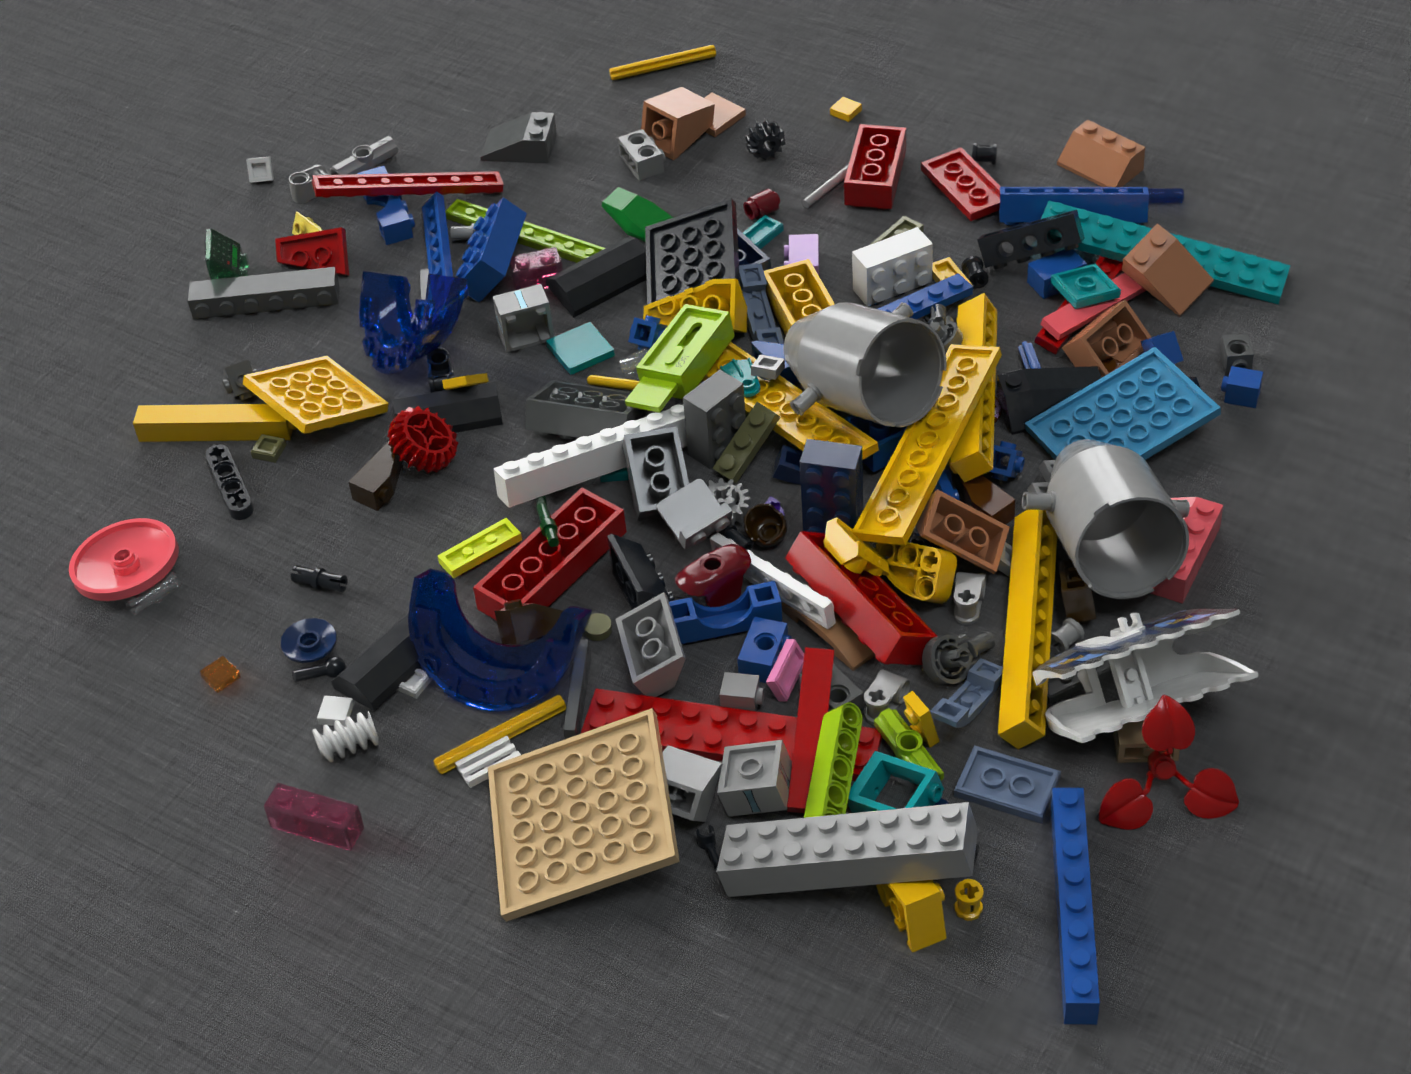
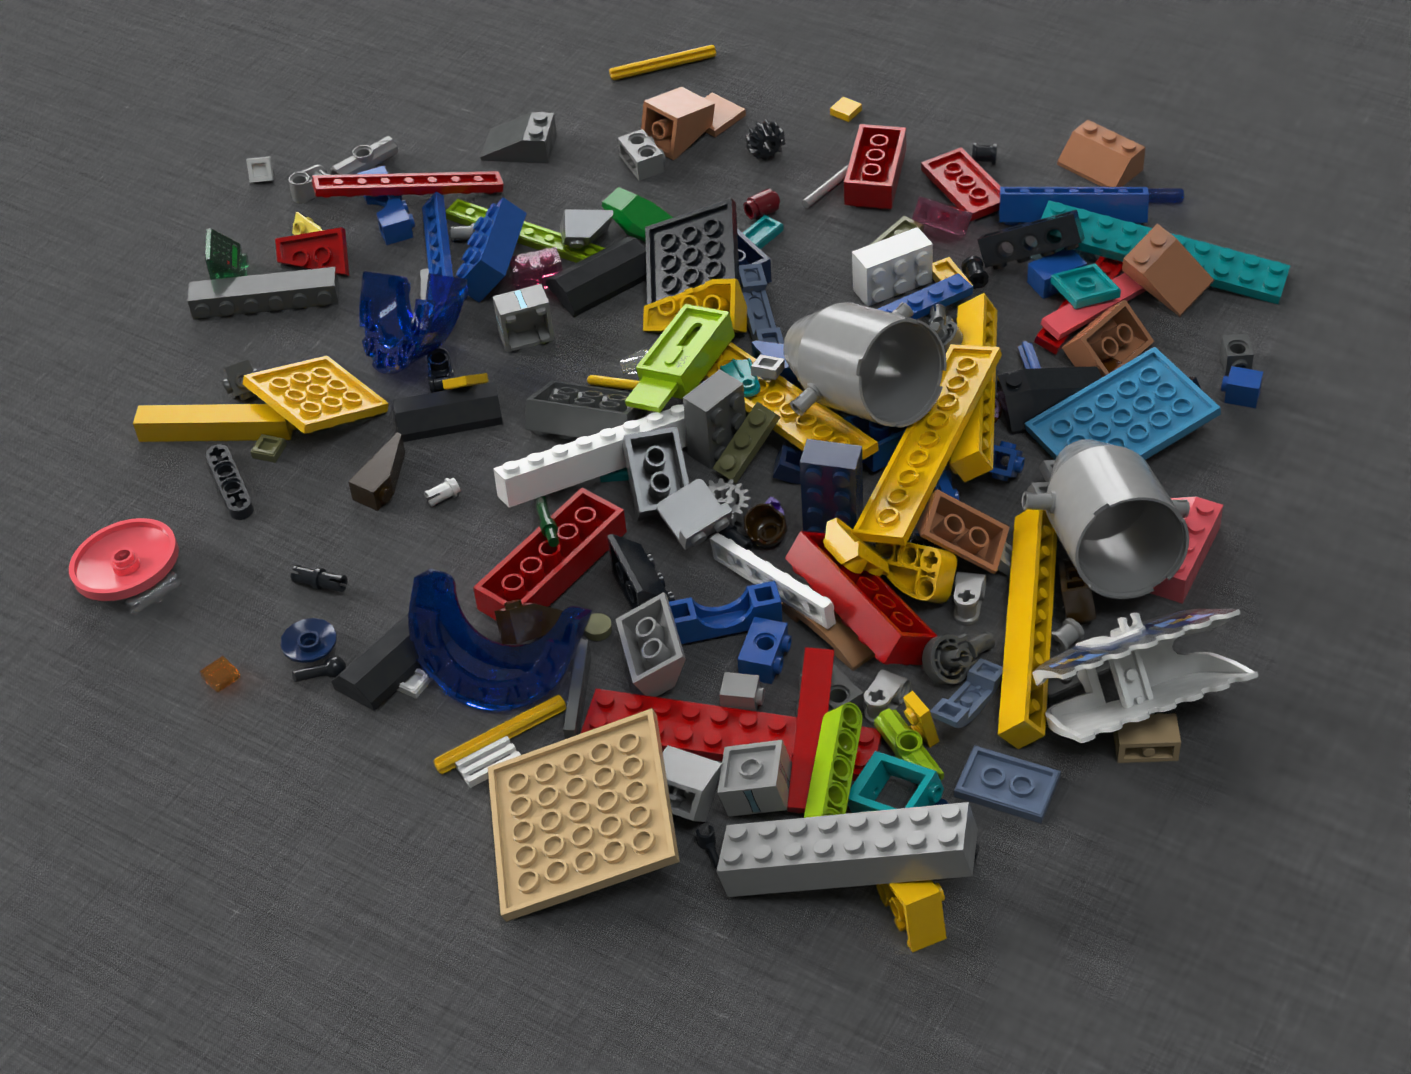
clear pink brick [264,783,364,851] -> none
white piece [312,711,378,762] -> none
white tile [317,696,354,727] -> none
red gear [387,406,458,473] -> none
neon yellow plate [437,518,522,579] -> none
teal tile [546,322,615,375] -> none
blue brick [628,315,667,352] -> none
dark red piece [674,544,751,607] -> none
yellow brick [764,259,835,335] -> none
bright pink tile [766,639,804,702] -> none
lavender brick [784,234,819,275] -> none
reddish brown slope [953,473,1016,525] -> none
yellow bush [954,879,984,921] -> none
blue brick [1051,788,1100,1025] -> none
red plant [1098,695,1239,830] -> none
blue brick [1140,331,1184,365] -> none
none -> white pin [424,478,461,507]
none -> light grey slope [560,209,613,248]
none -> clear pink brick [912,196,973,236]

